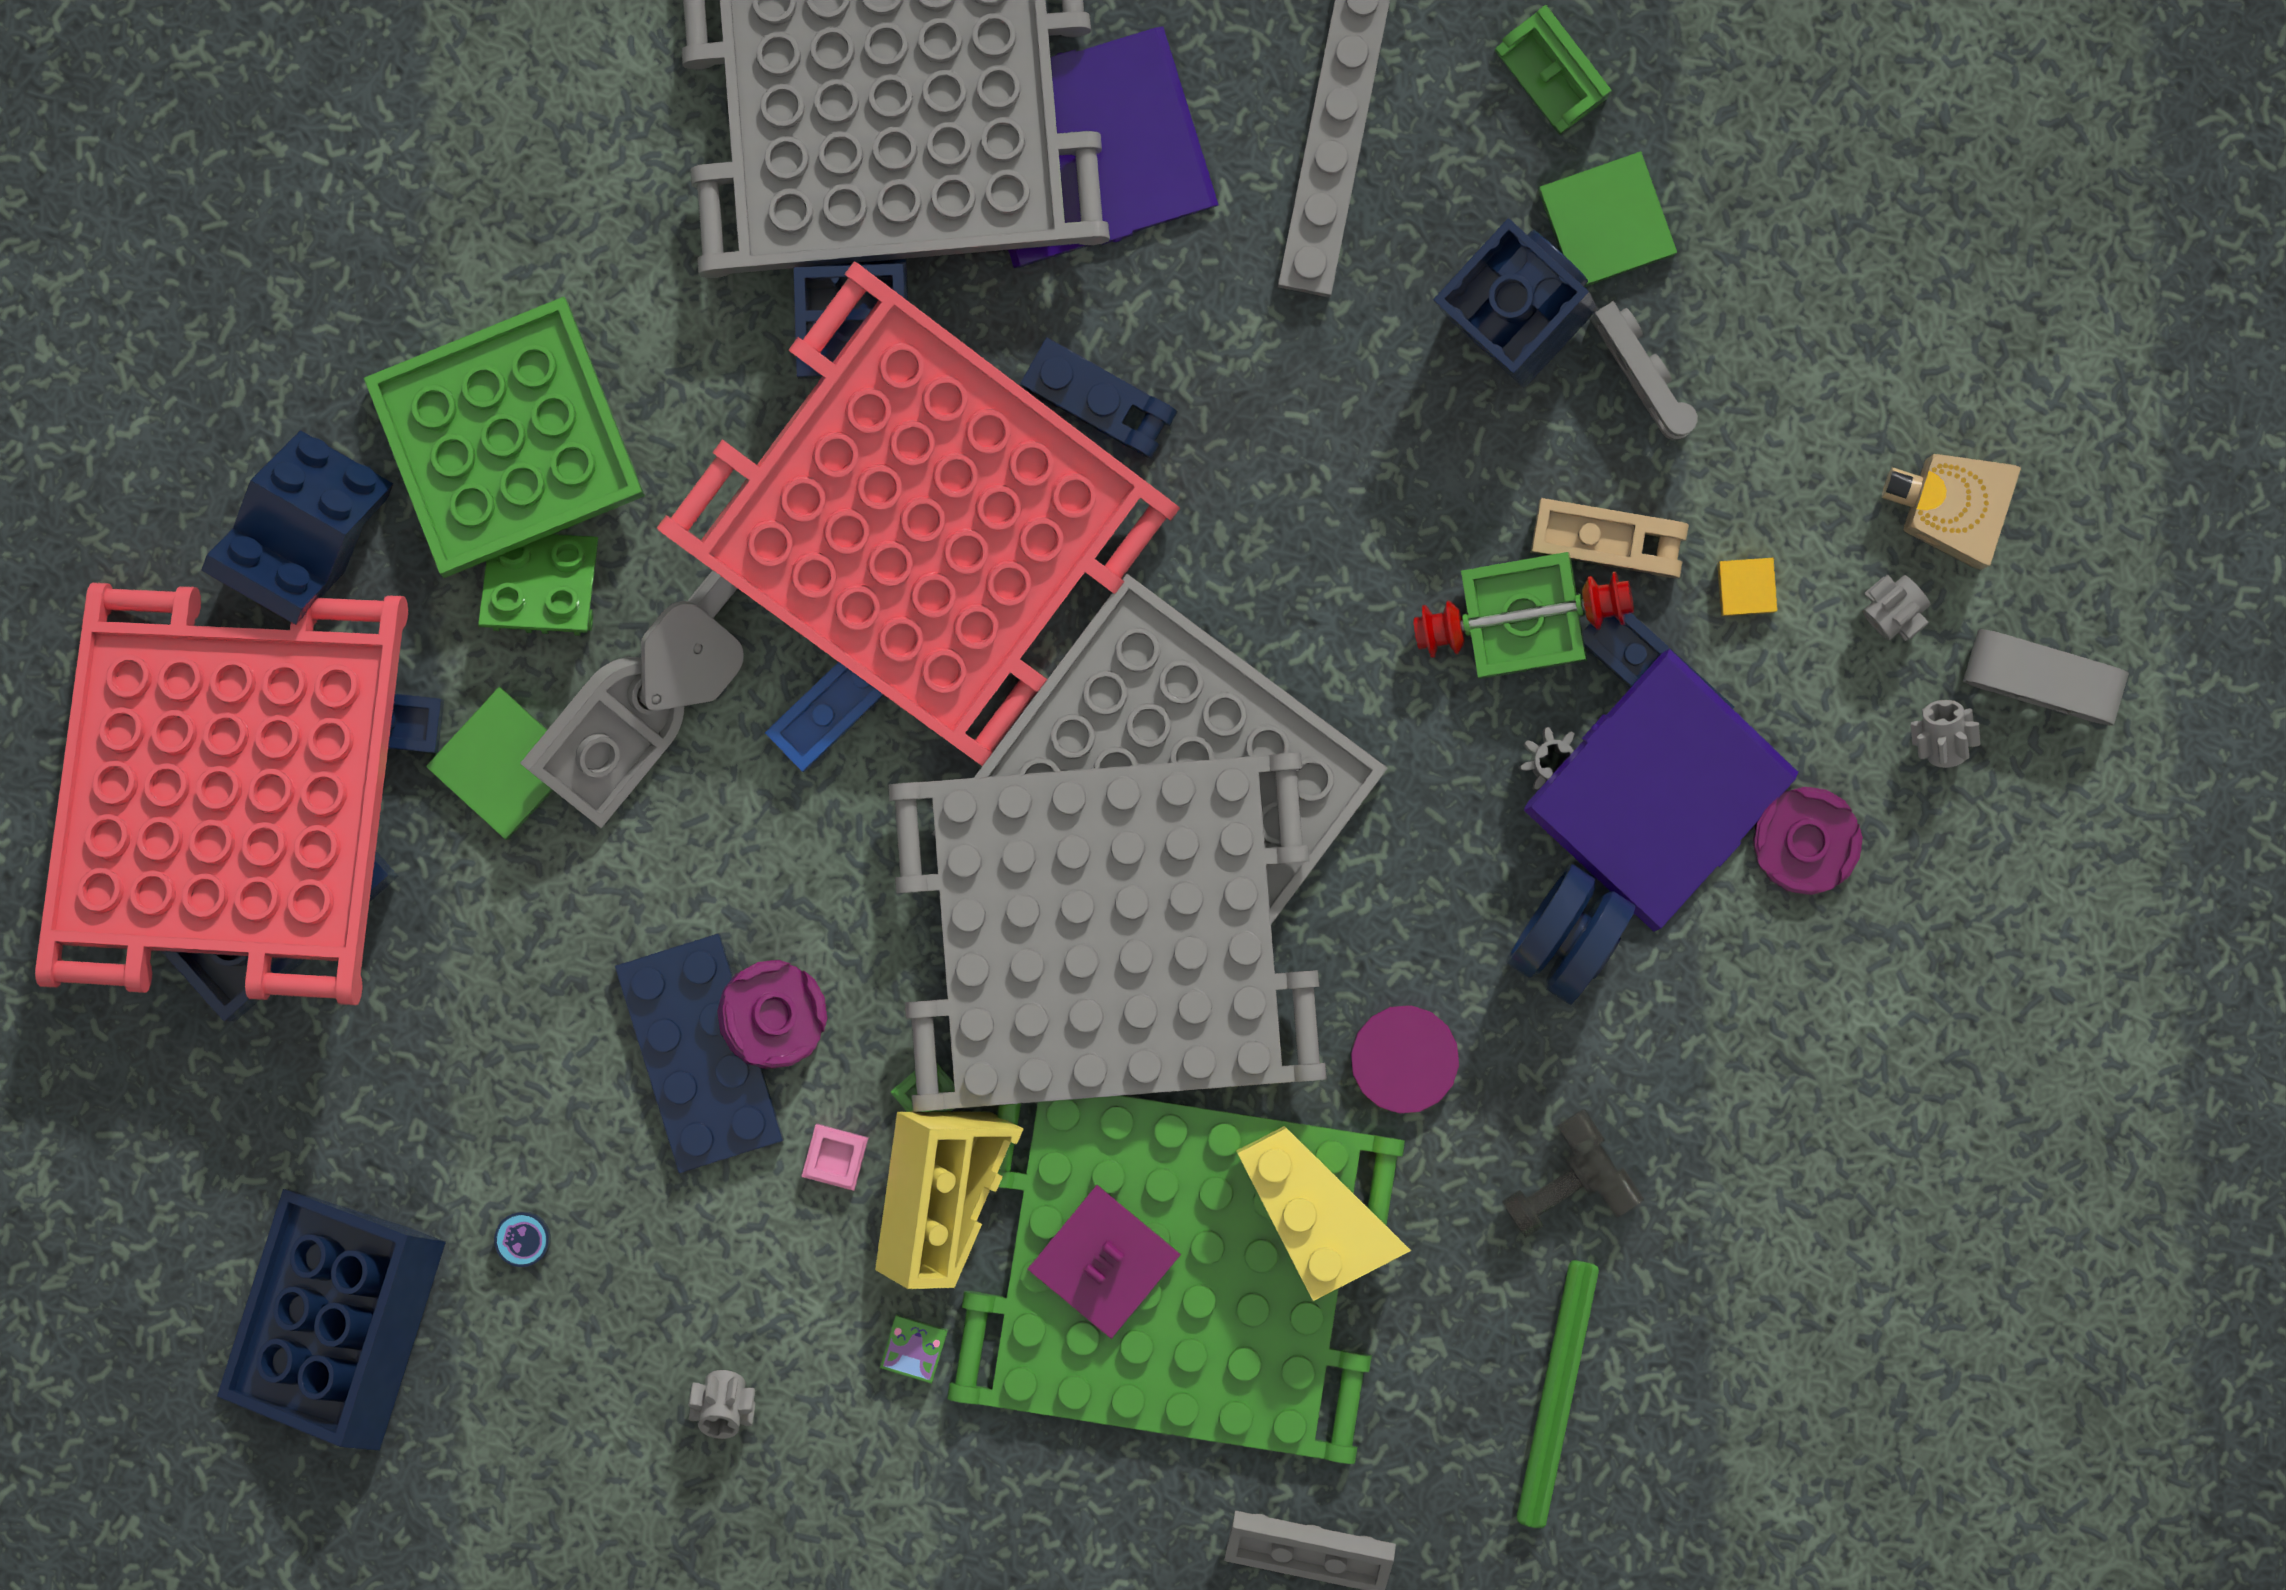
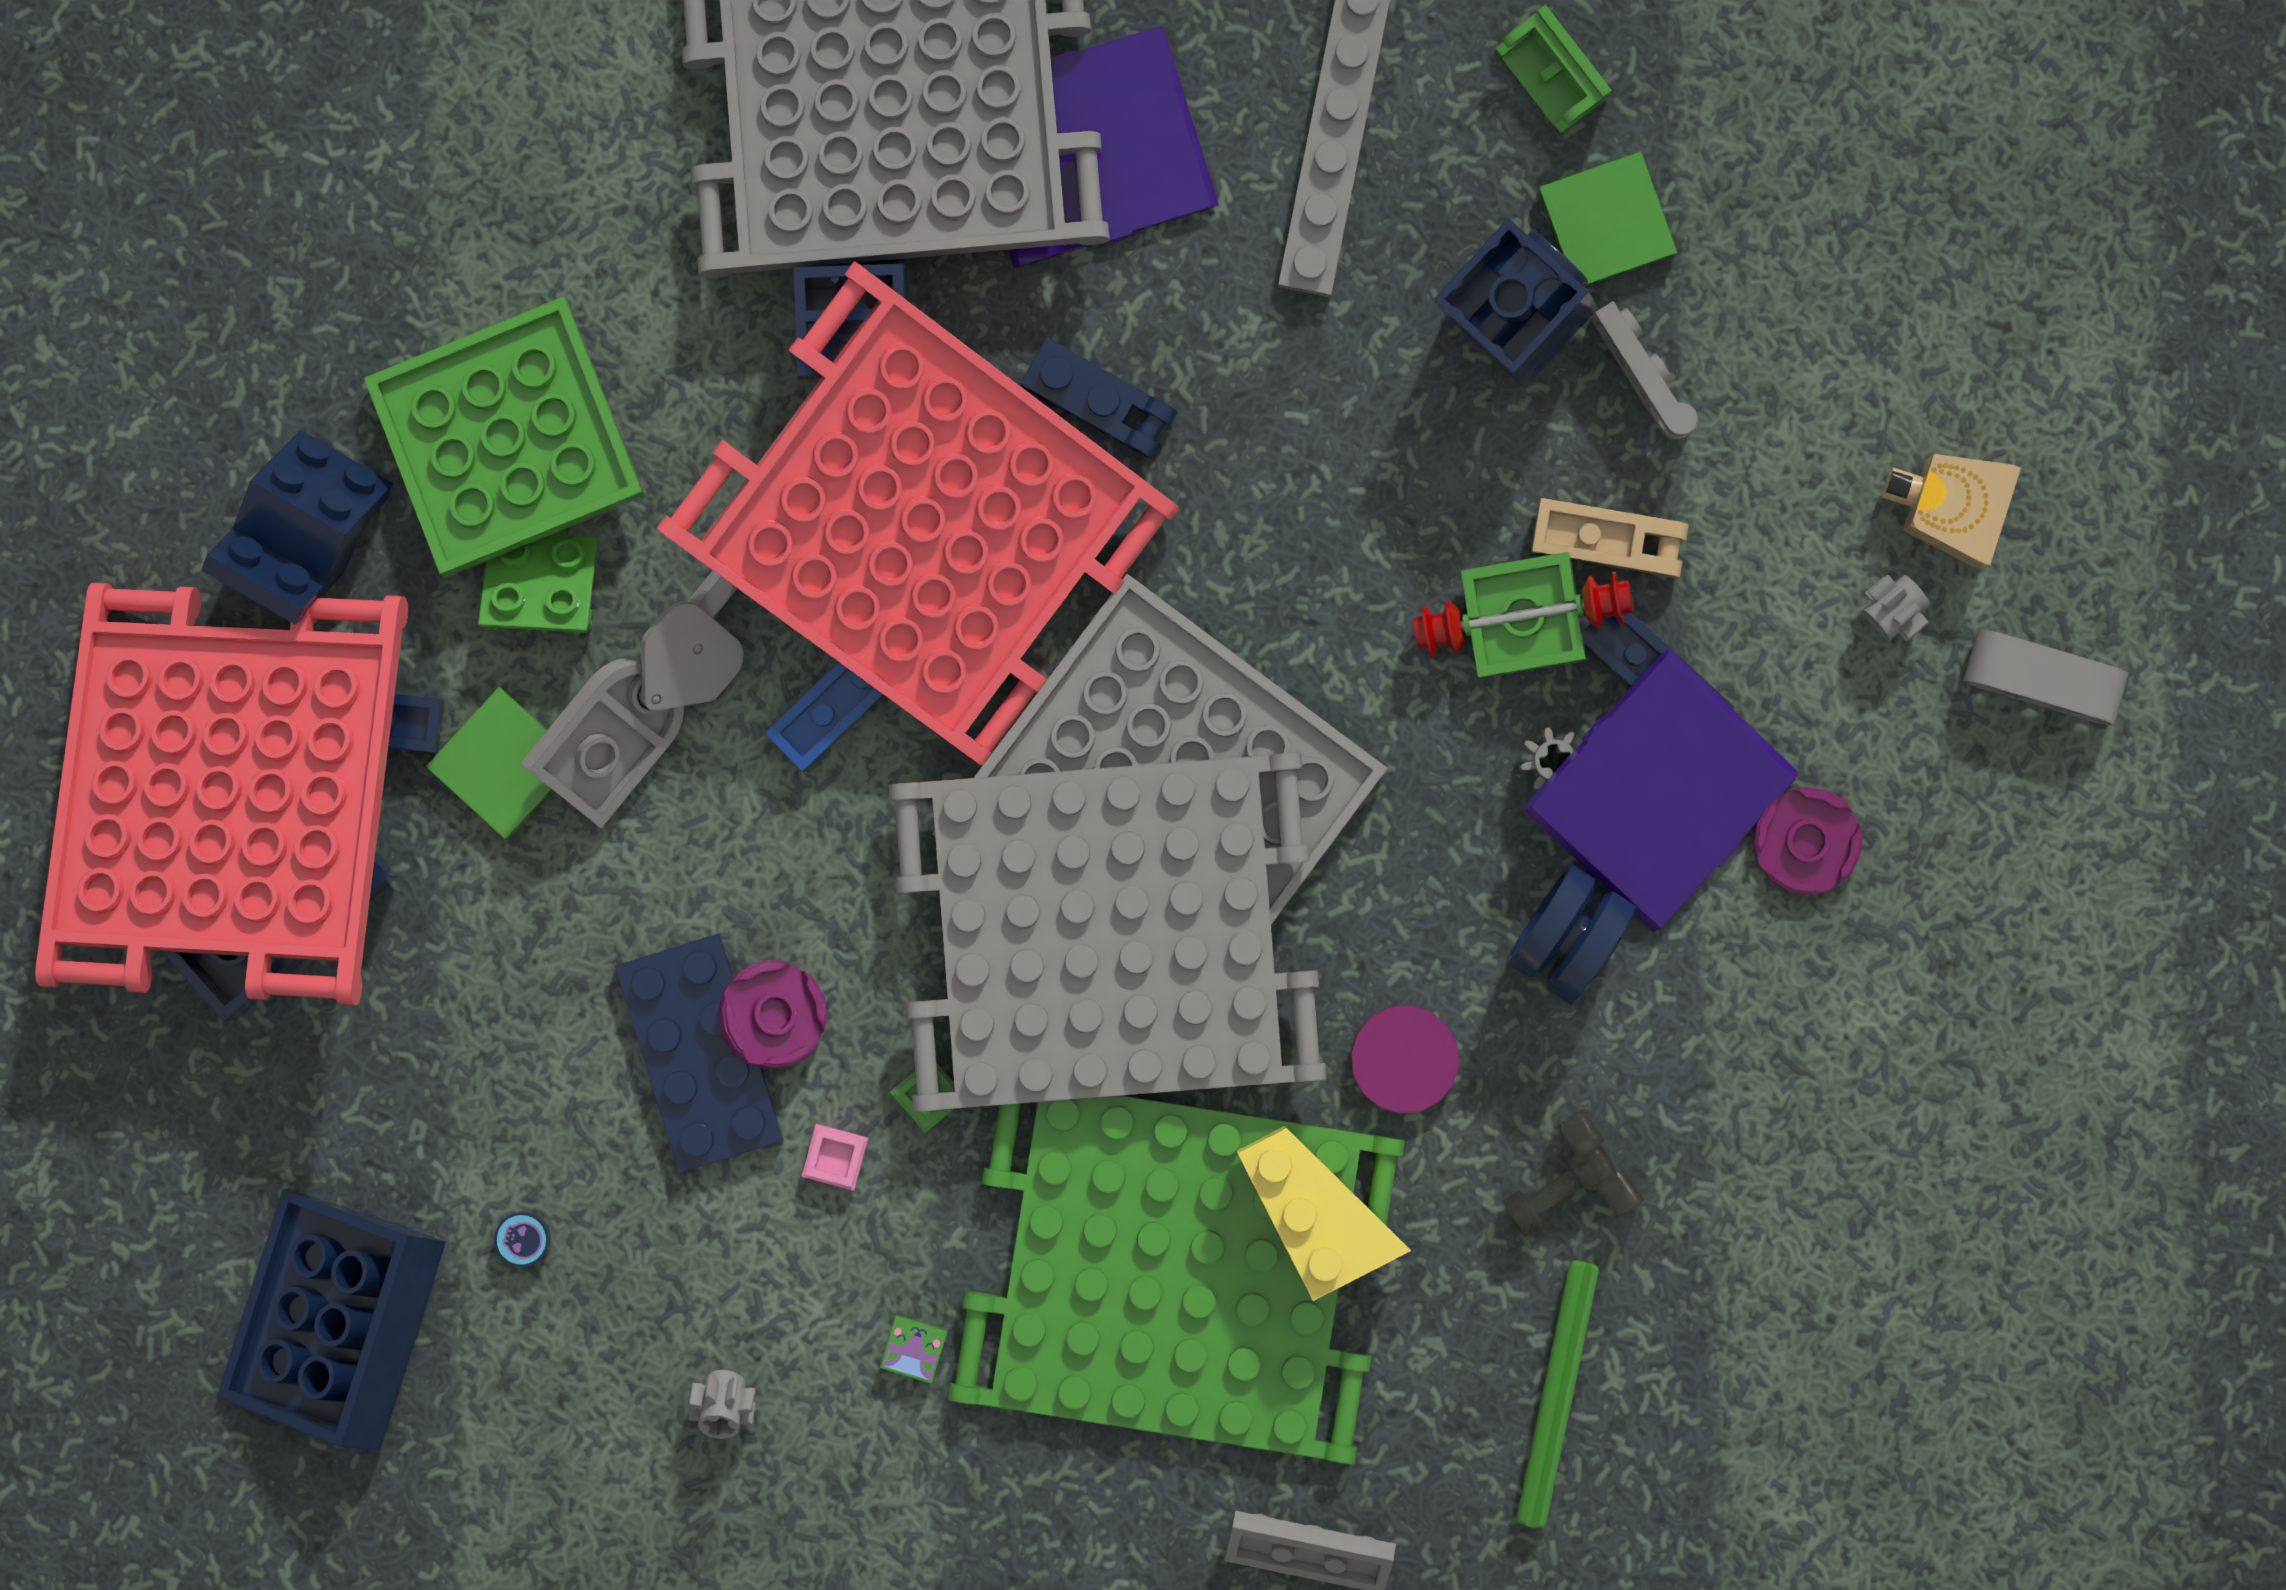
light yellow wedge [875,1112,1023,1289] -> none
magenta piece [1028,1185,1181,1339] -> none
yellow tile [1717,558,1777,617] -> none
light grey gear [1910,700,1981,768] -> none

